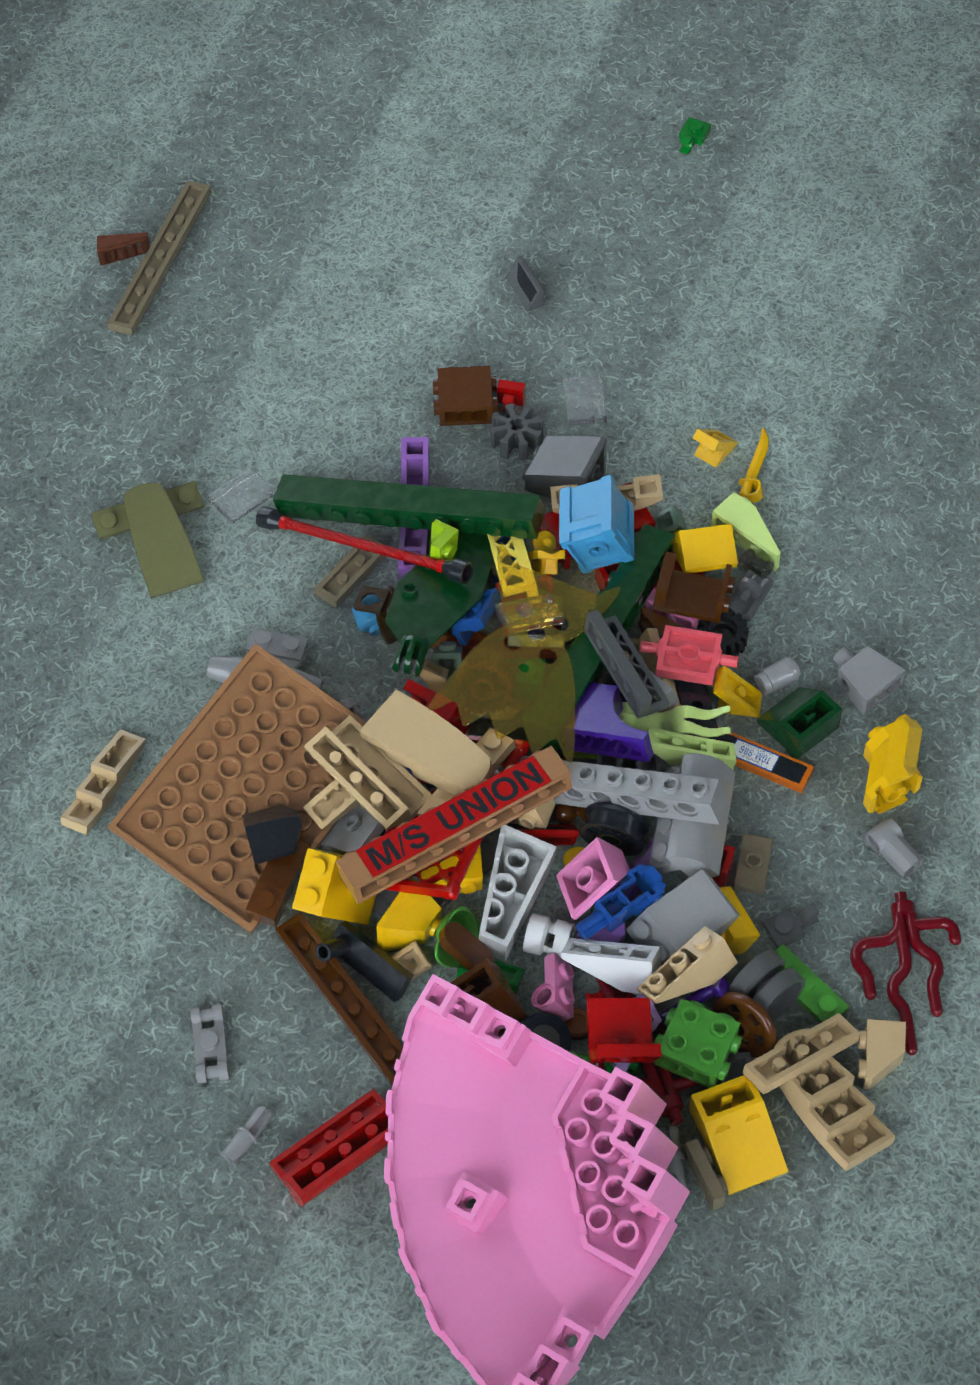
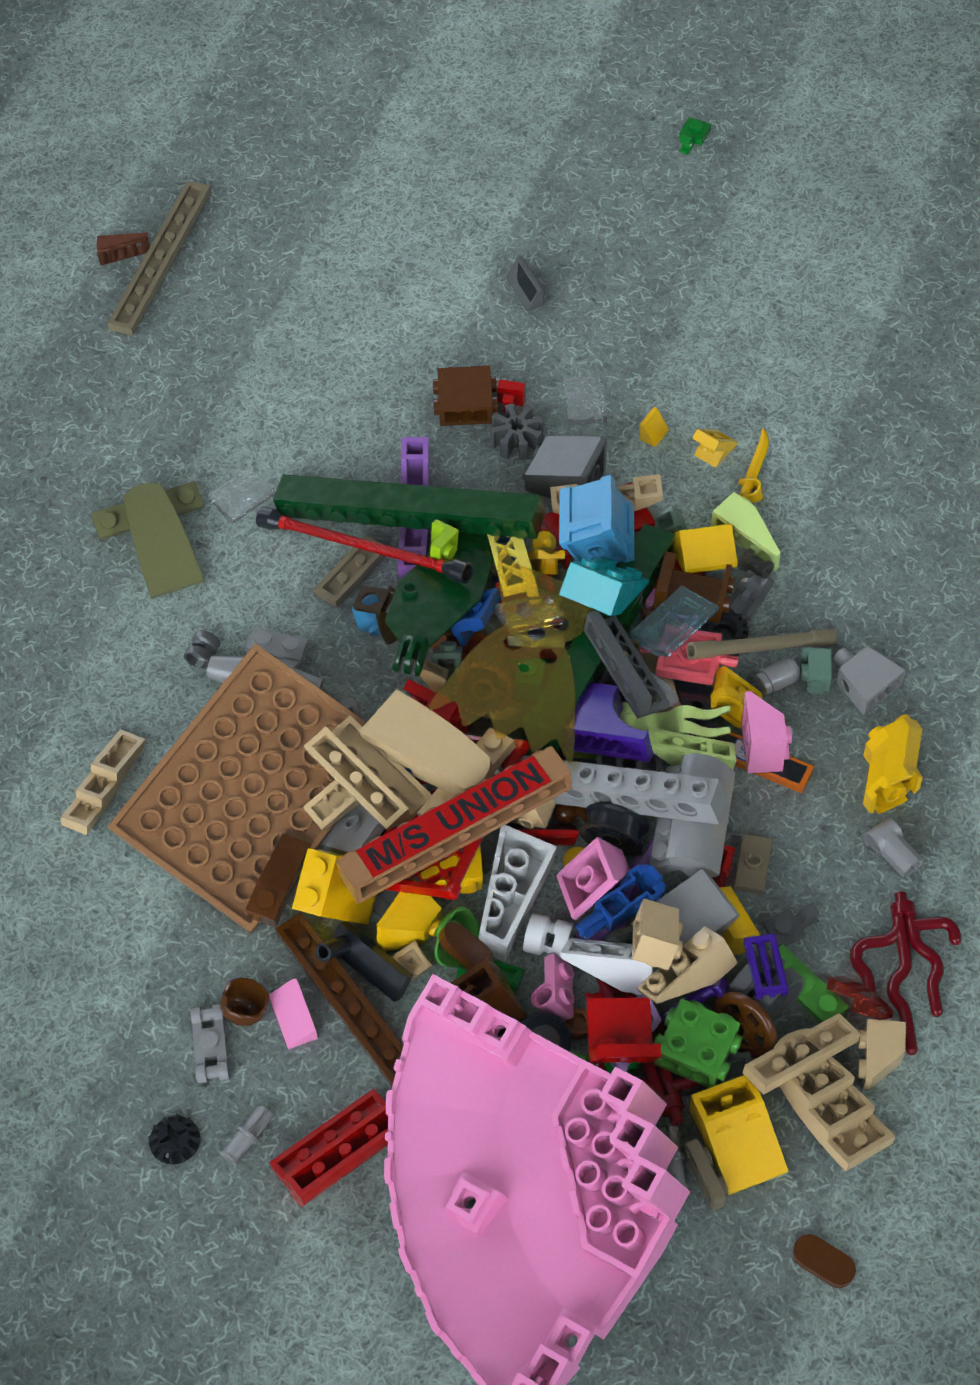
black slope [242,805,302,865] -> none
dark green slope [757,687,842,759] -> none
none -> black gear [148,1114,200,1165]
none -> dark grey wheel [183,630,221,669]
none -> reddish brown hair [220,977,269,1026]
none -> bright pink slope [269,978,318,1049]
none -> slope [559,556,649,616]
none -> pearl dark grey slope [602,925,633,944]
none -> clear light blue piece [630,586,719,658]
none -> tan brick [632,898,683,970]
none -> yellow slope [639,407,669,447]
none -> dark tan piece [686,628,837,660]
none -> yellow tile [710,687,744,728]
none -> bright pink slope [741,691,792,773]
none -> dark purple tile [744,933,789,1000]
none -> reddish brown tile [793,1234,856,1288]
none -> sand green brick [800,647,832,694]
none -> clear red slope [826,976,894,1020]

